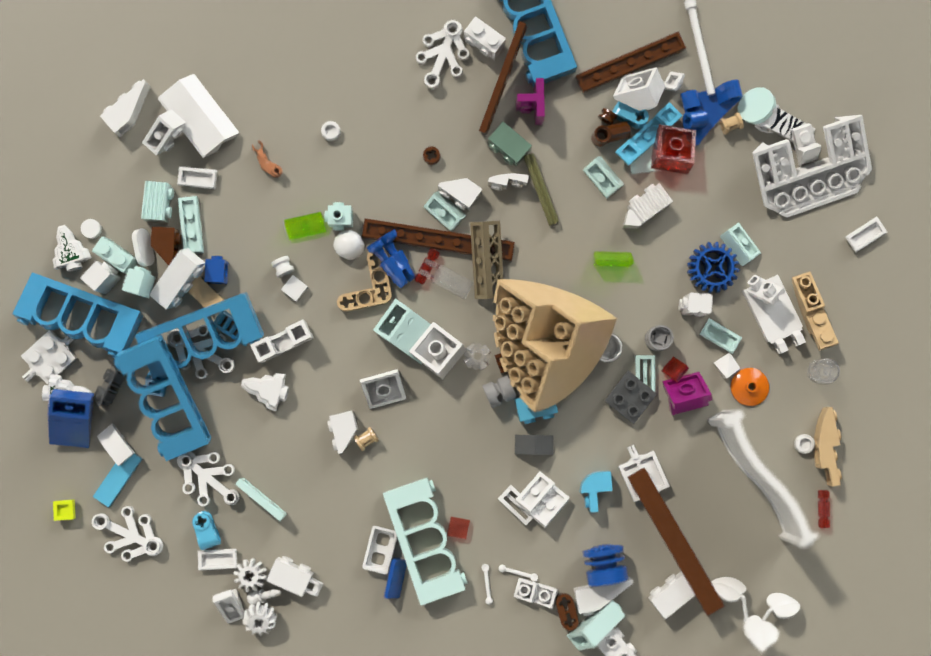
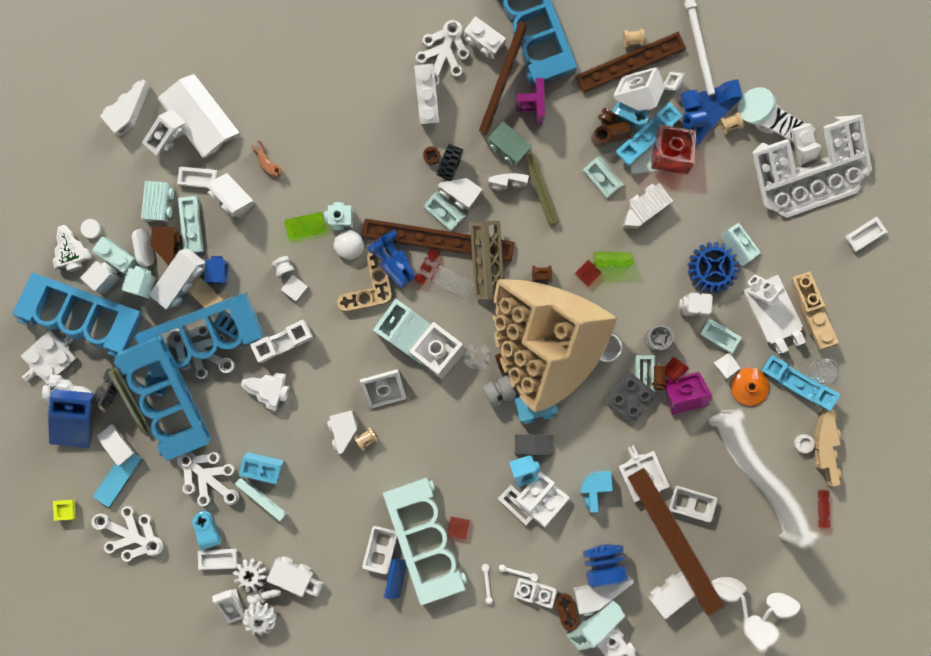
white tile [321,121,341,141] -> none
none -> olive axle [109,367,151,434]
none -> white slope [206,173,256,219]
none -> medium azure hinge [239,452,284,484]
none -> white arch [414,64,439,124]
none -> black tyre [437,144,464,181]
none -> medium azure brick [509,455,541,488]
none -> reddish brown bush [532,265,552,283]
none -> clear red tile [575,259,602,286]
none -> tan bush [623,29,645,47]
none -> reddish brown pin [651,365,667,390]
none -> white piece [669,486,717,522]
none -> medium azure slope [762,355,841,411]

